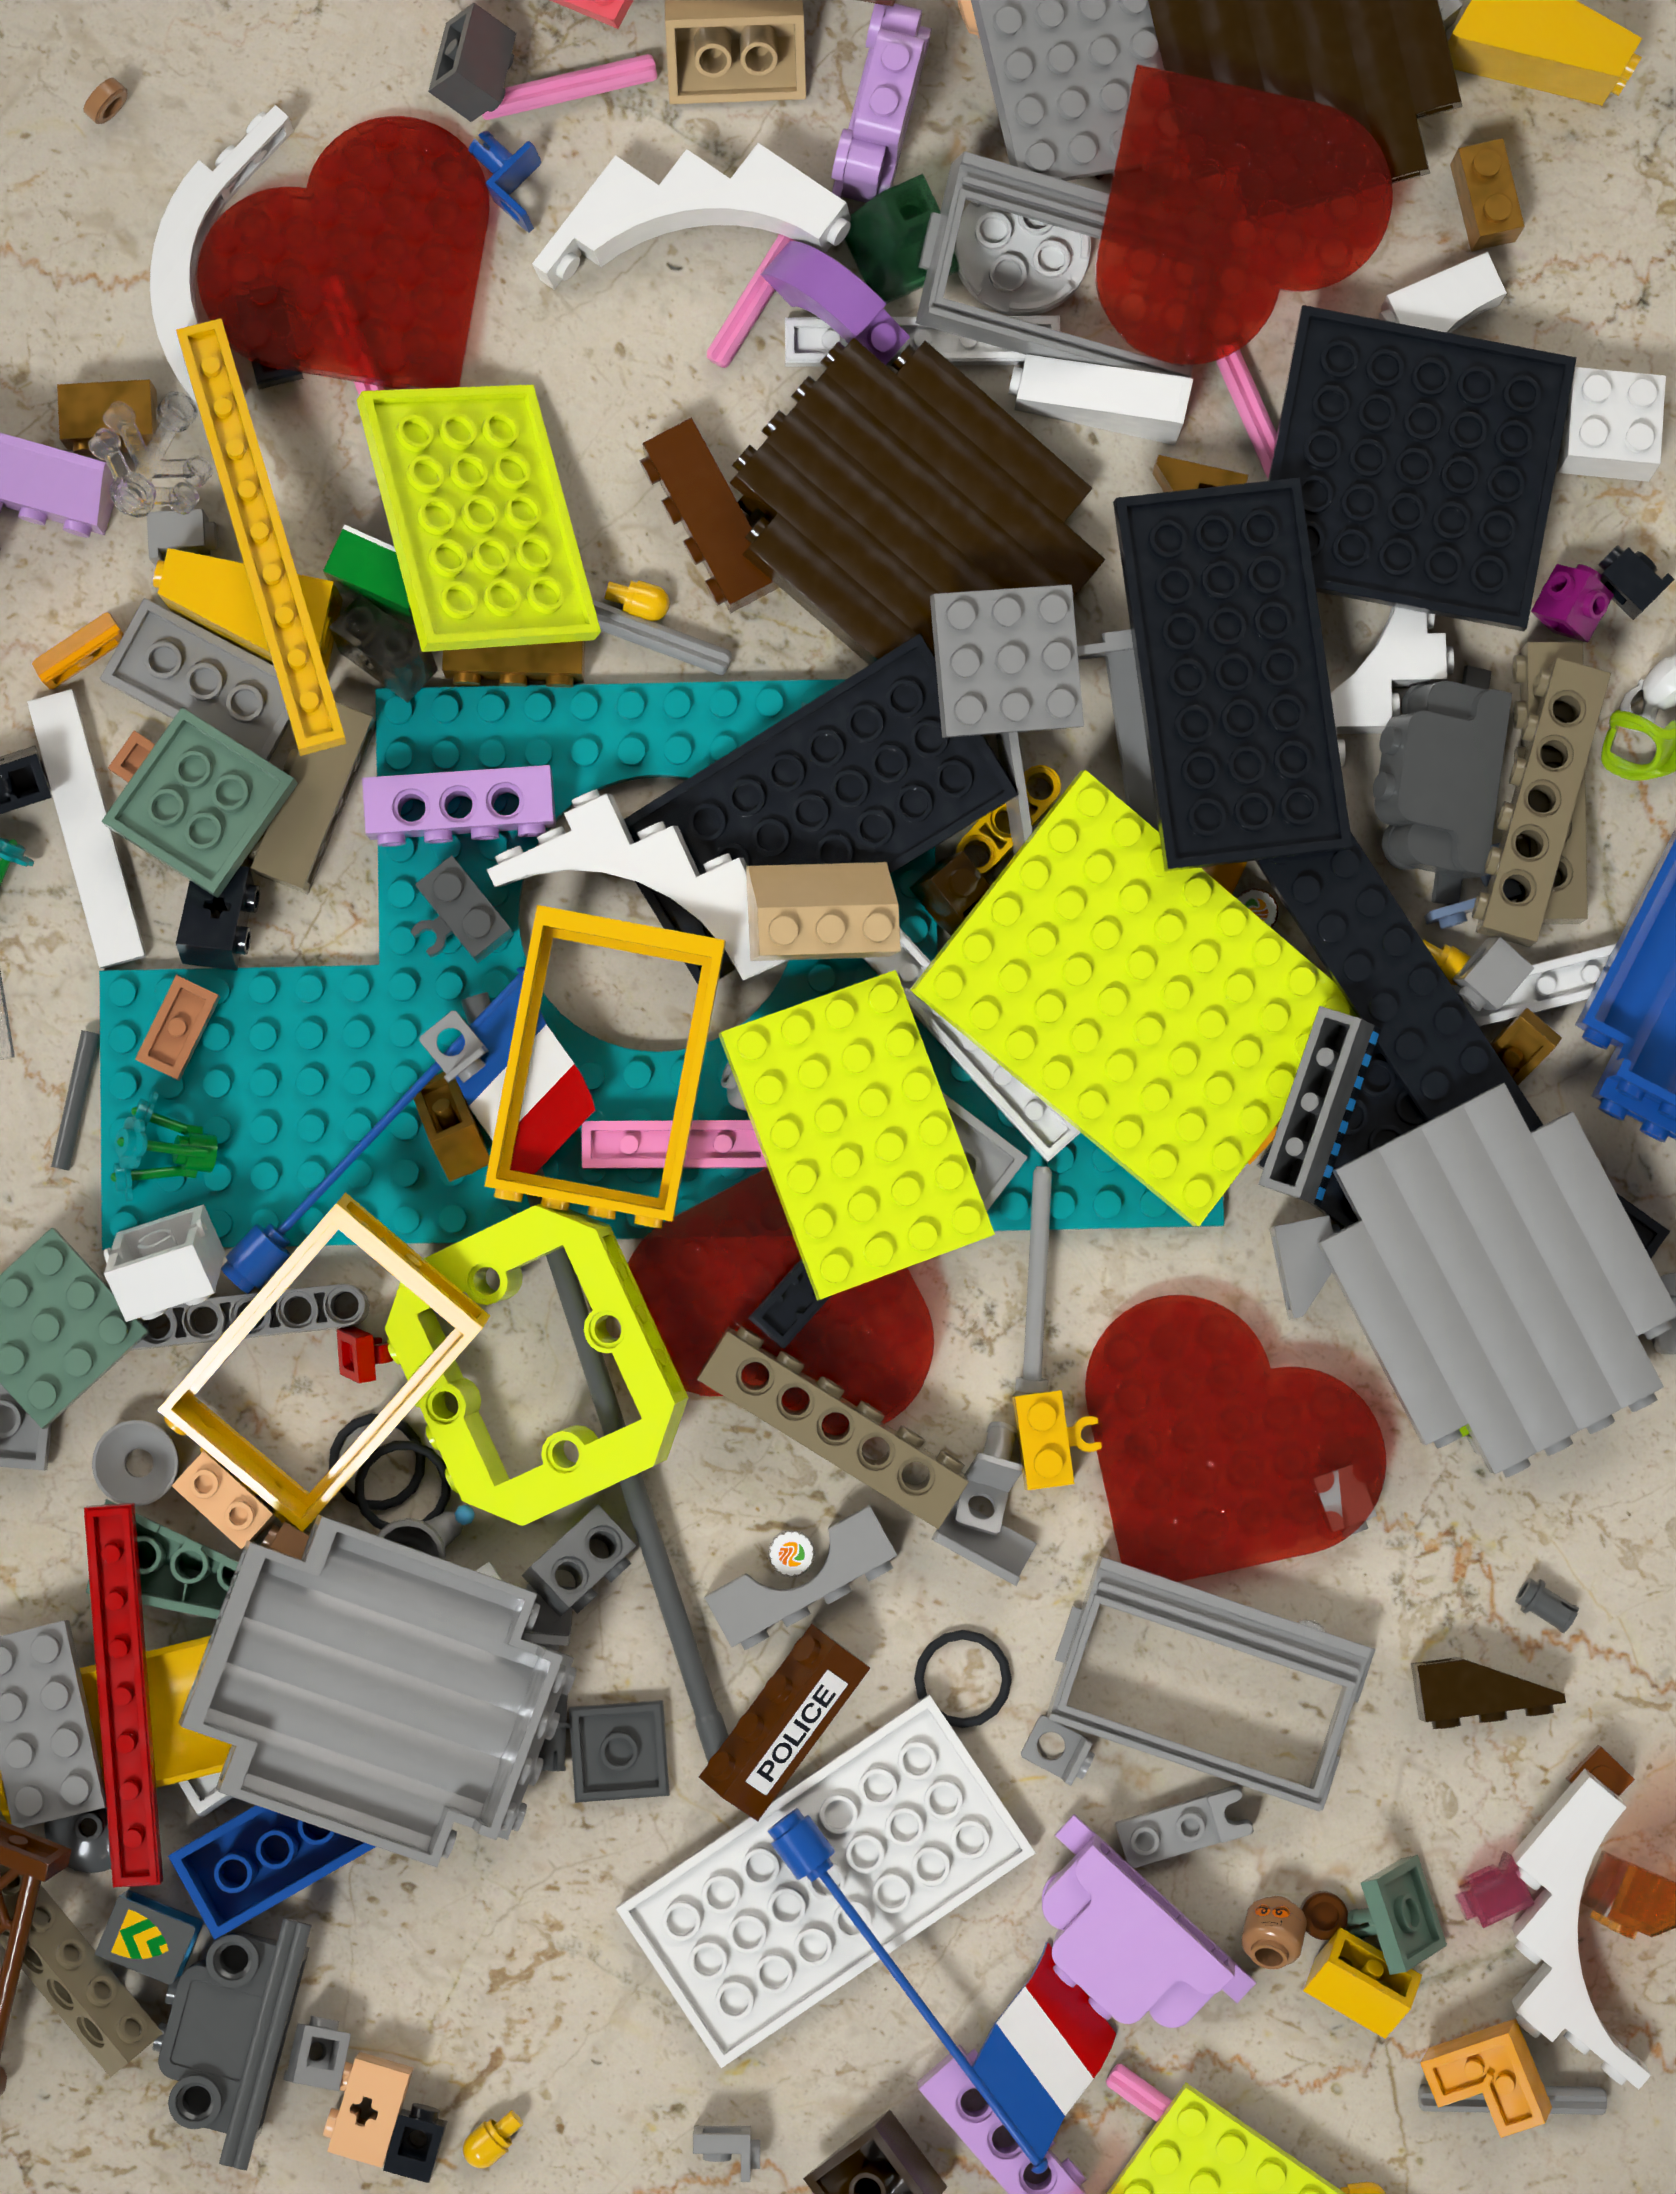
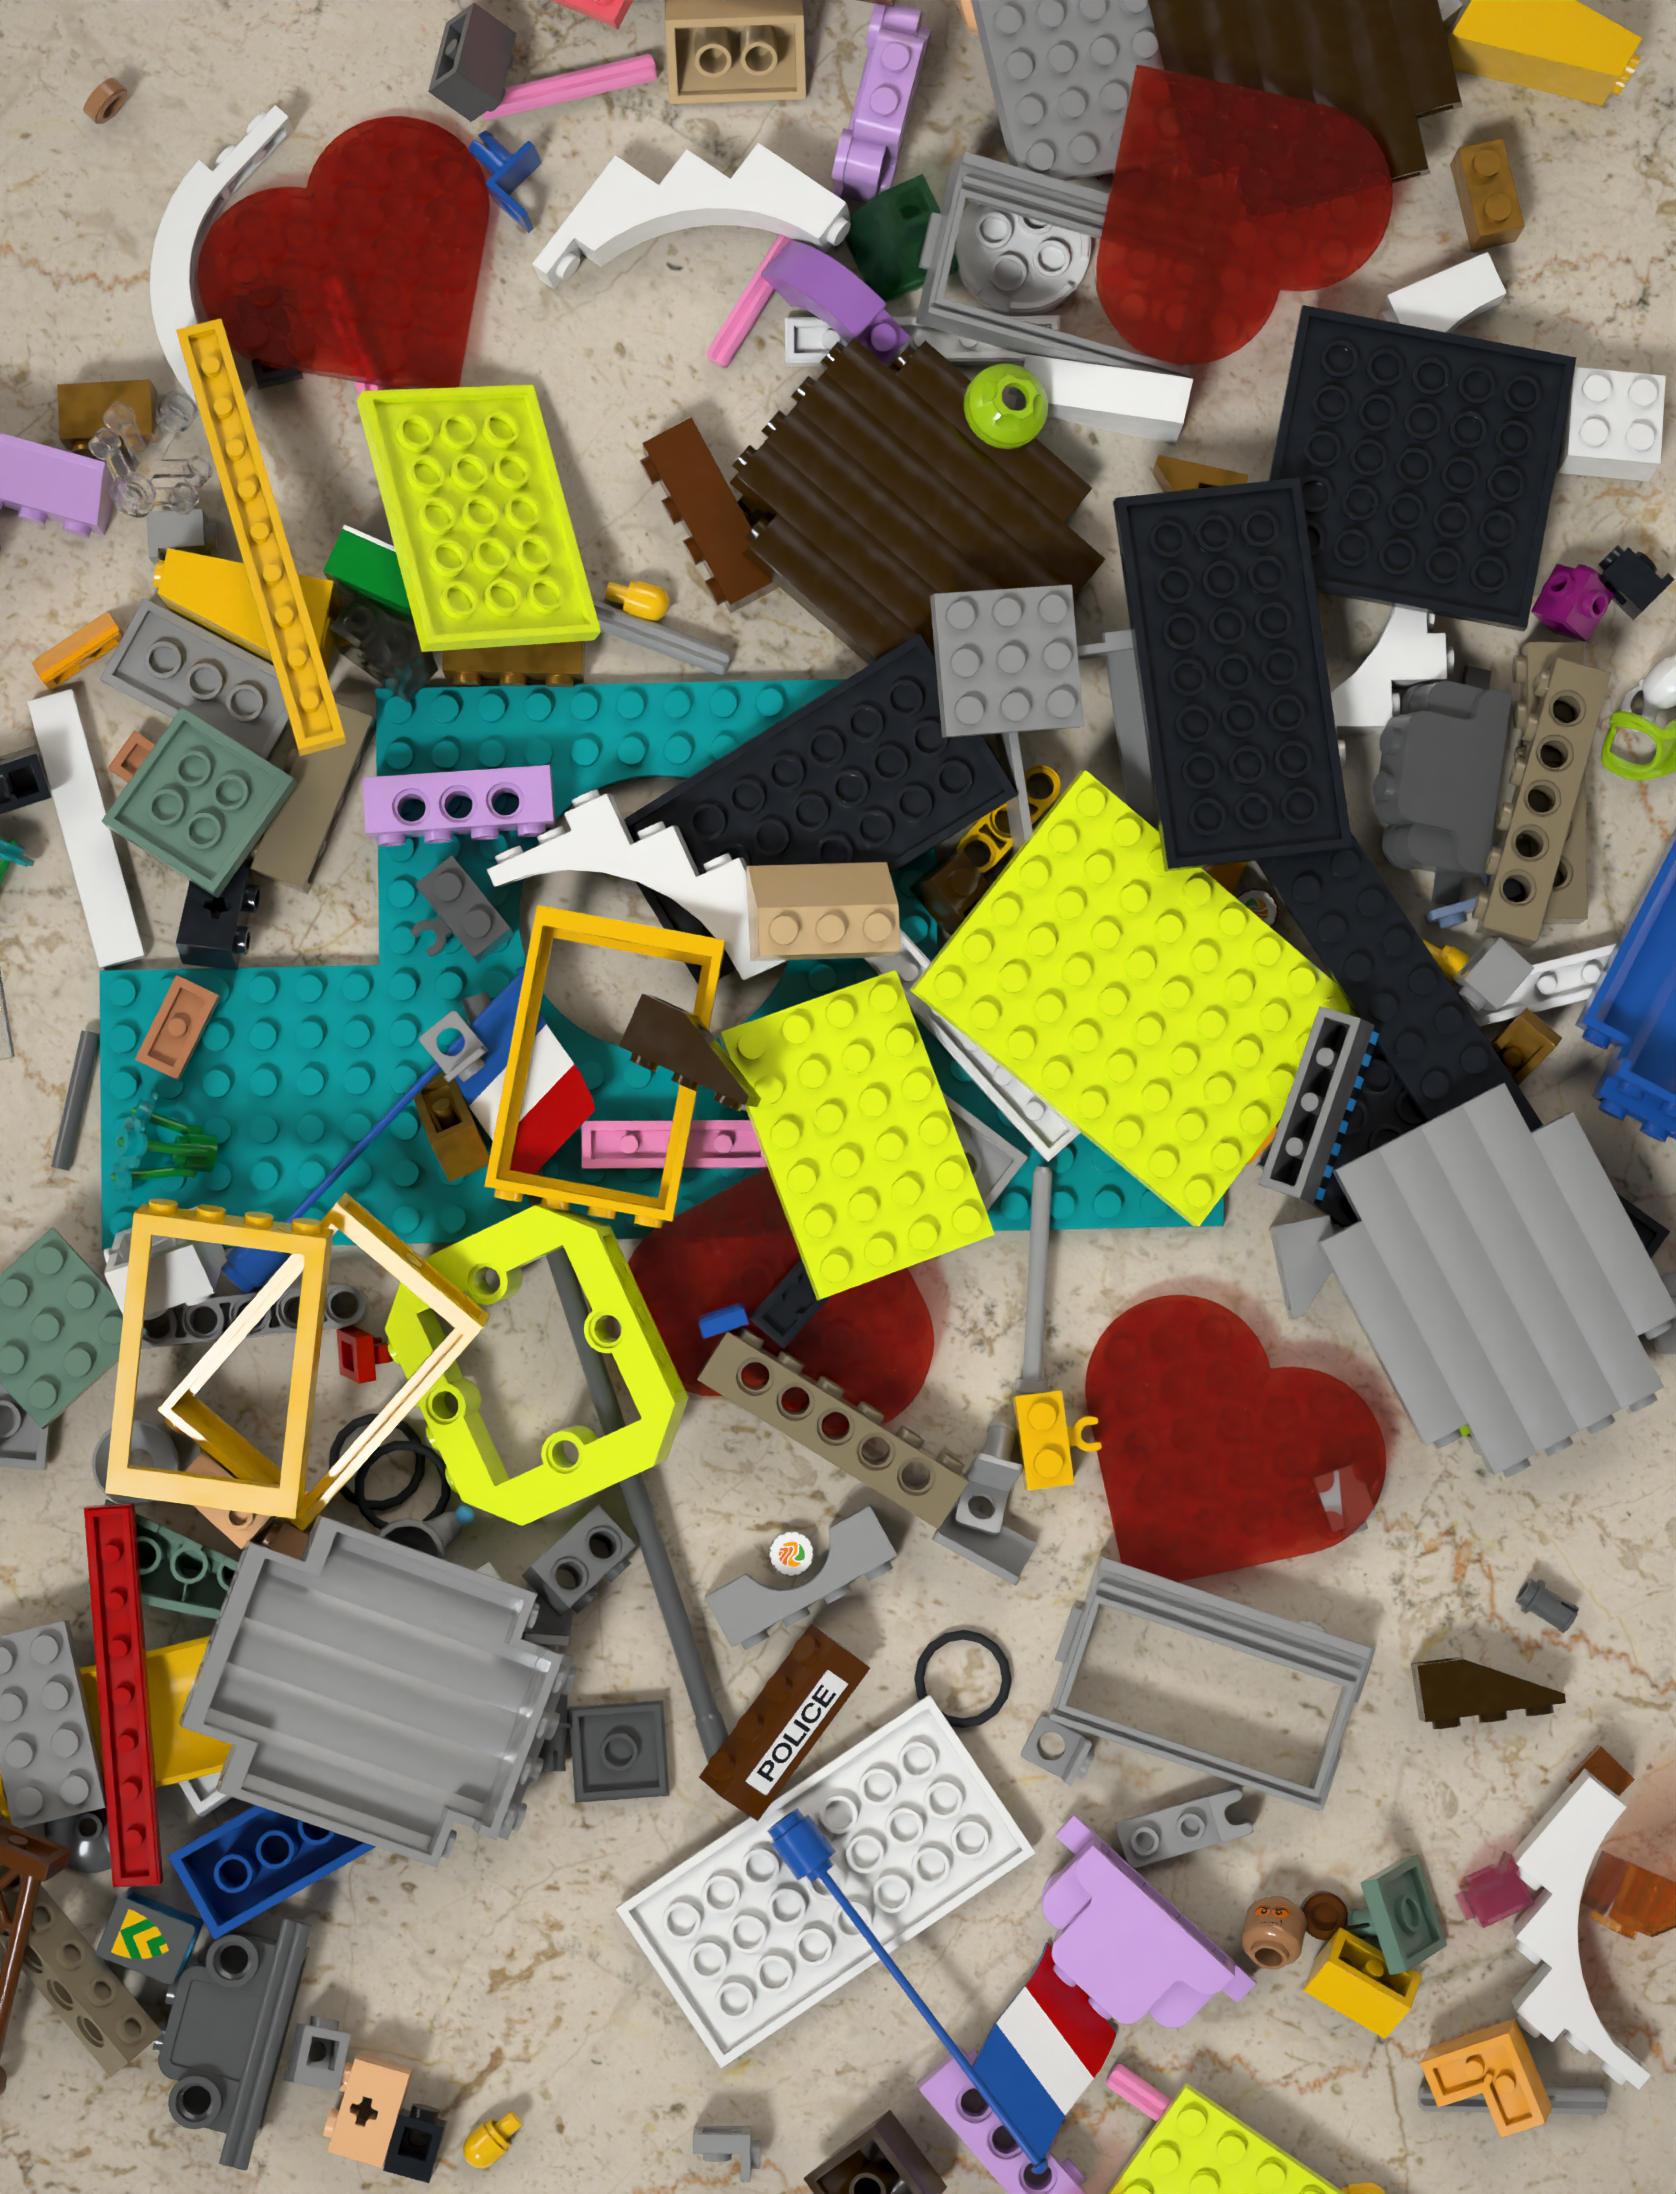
bright pink axle [1214,342,1277,479] -> none
none -> yellow window [105,1199,334,1519]
none -> dark brown slope [619,993,761,1111]
none -> blue tile [698,1302,749,1339]
none -> lime piece [964,363,1048,449]

